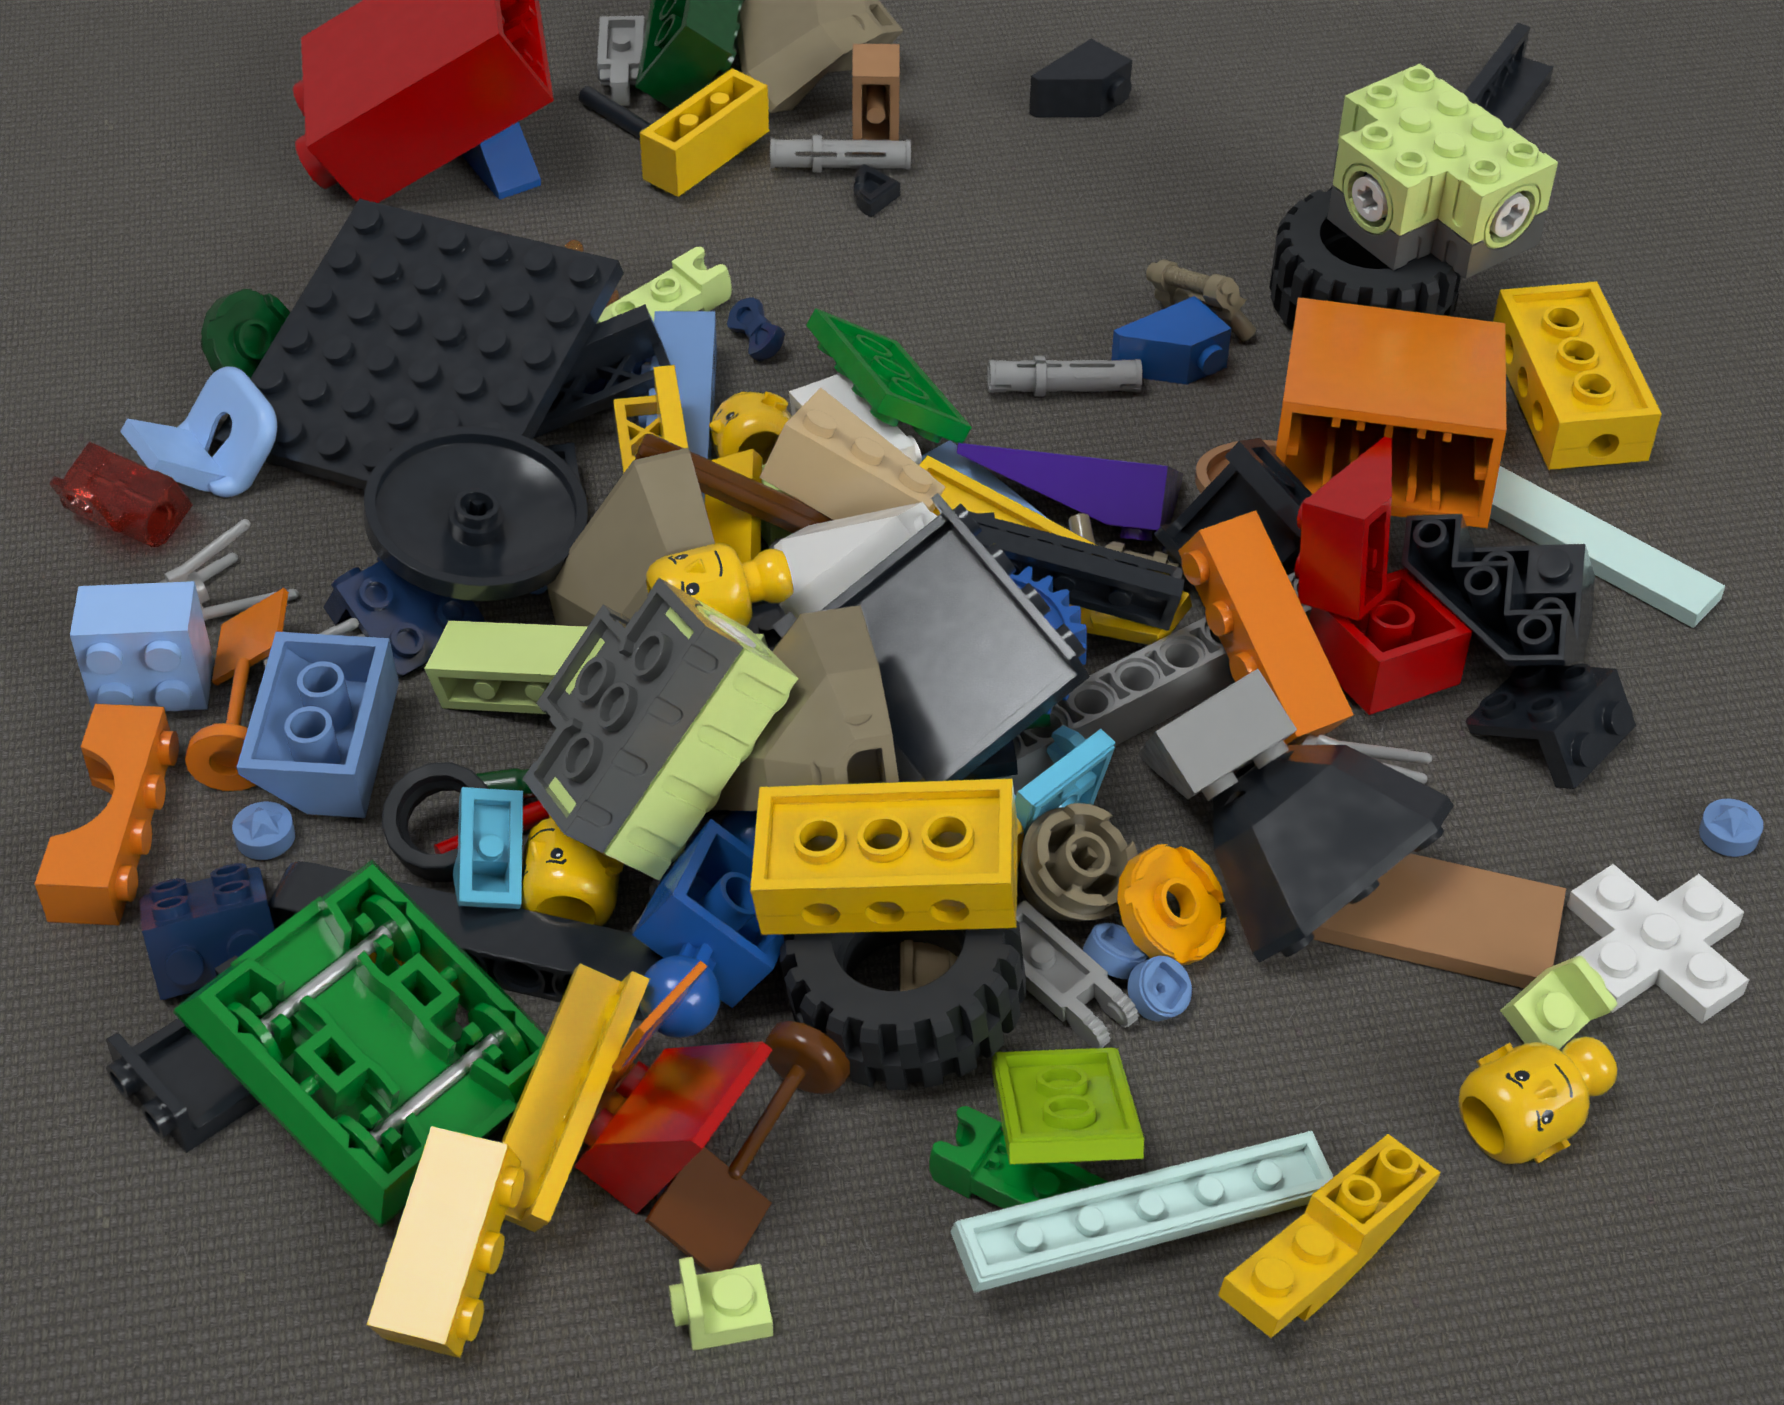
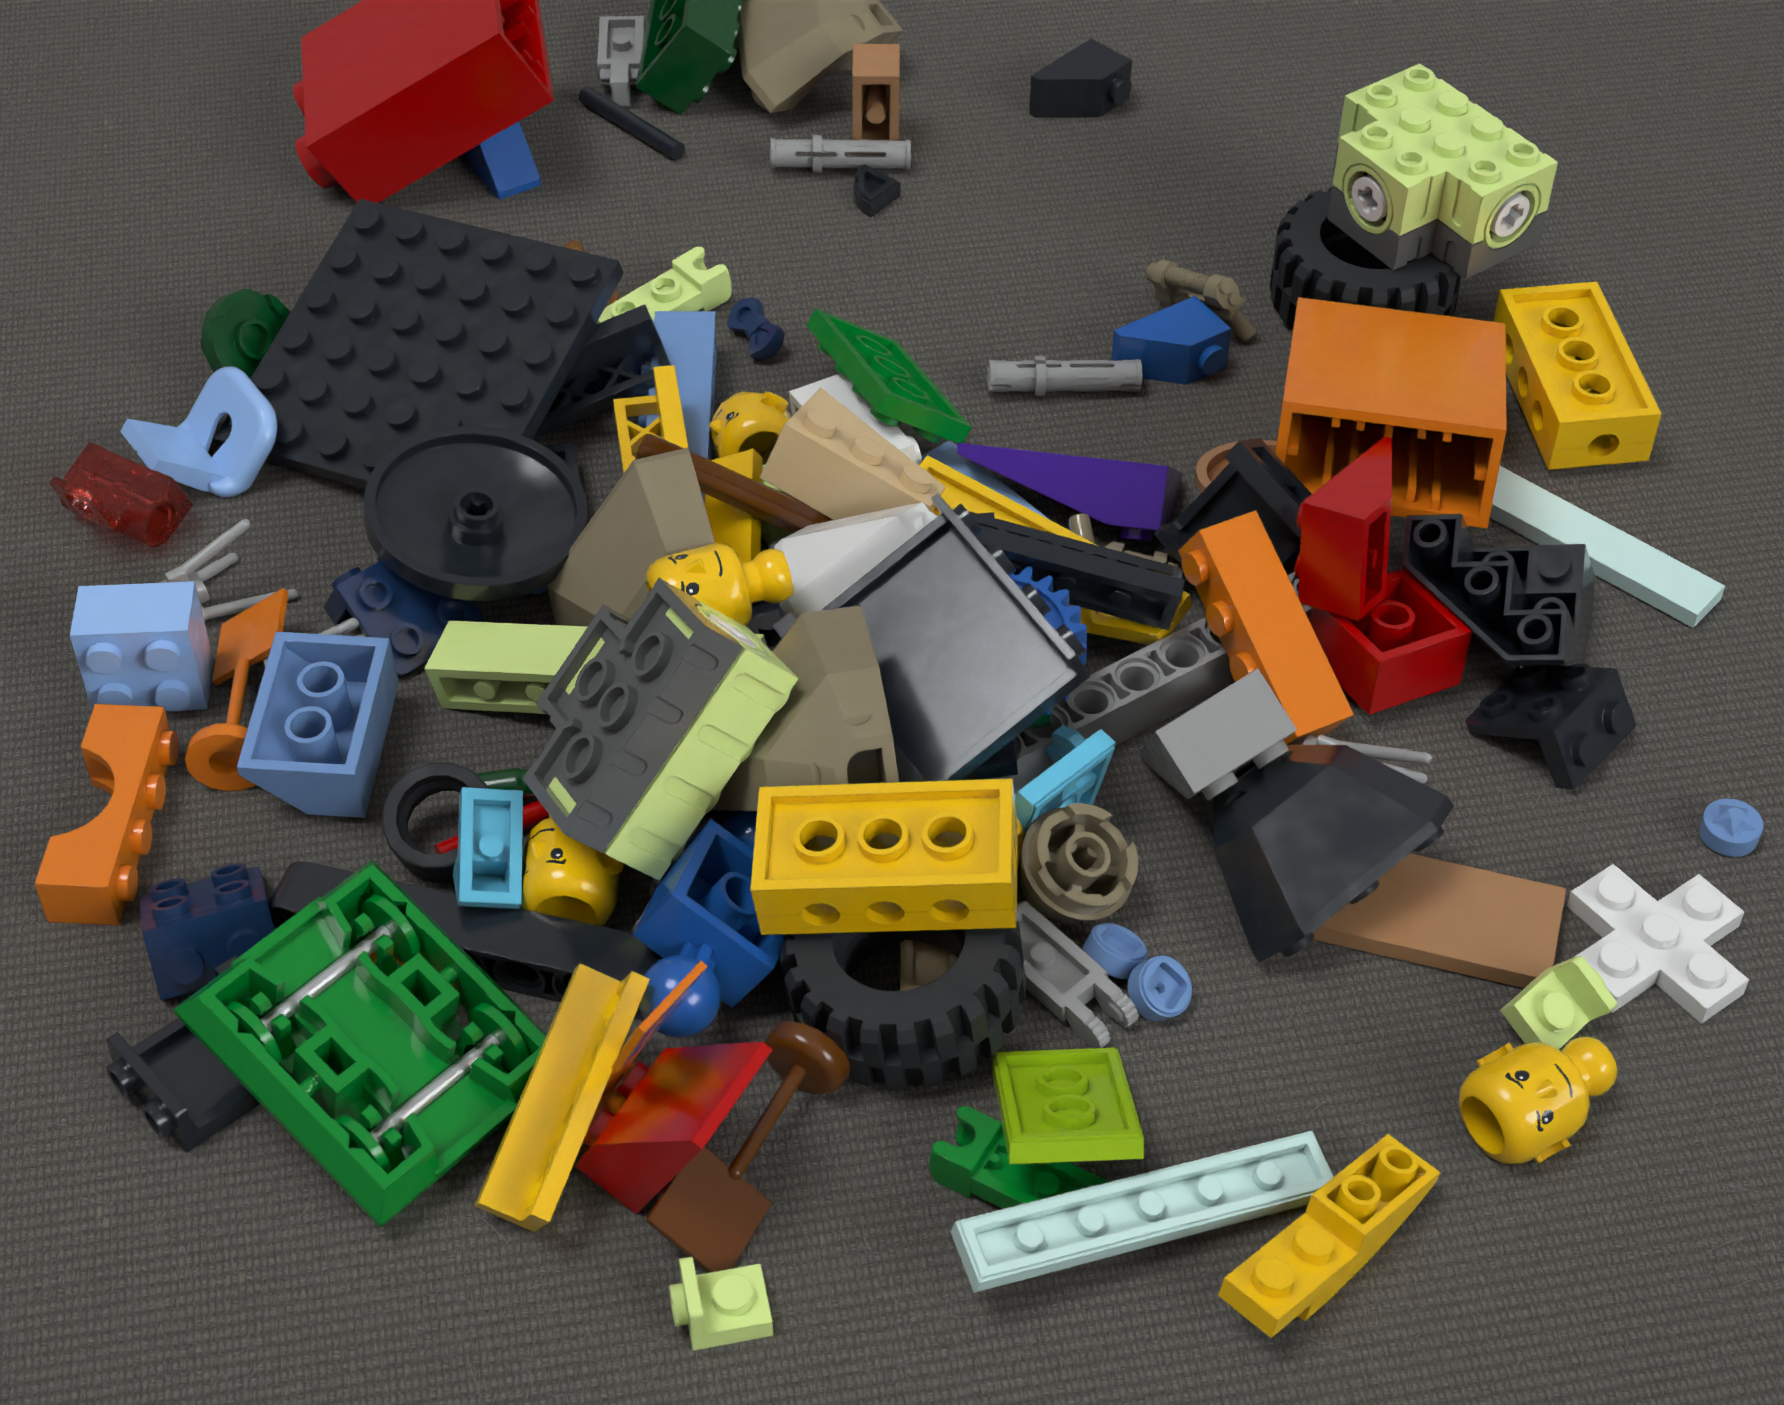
medium blue tile [232,801,295,860] -> none
brick [367,1126,525,1358] -> none
yellow brick [640,68,769,197] -> none
light orange tile [1117,844,1227,965] -> none
black fence [1464,23,1553,131] -> none

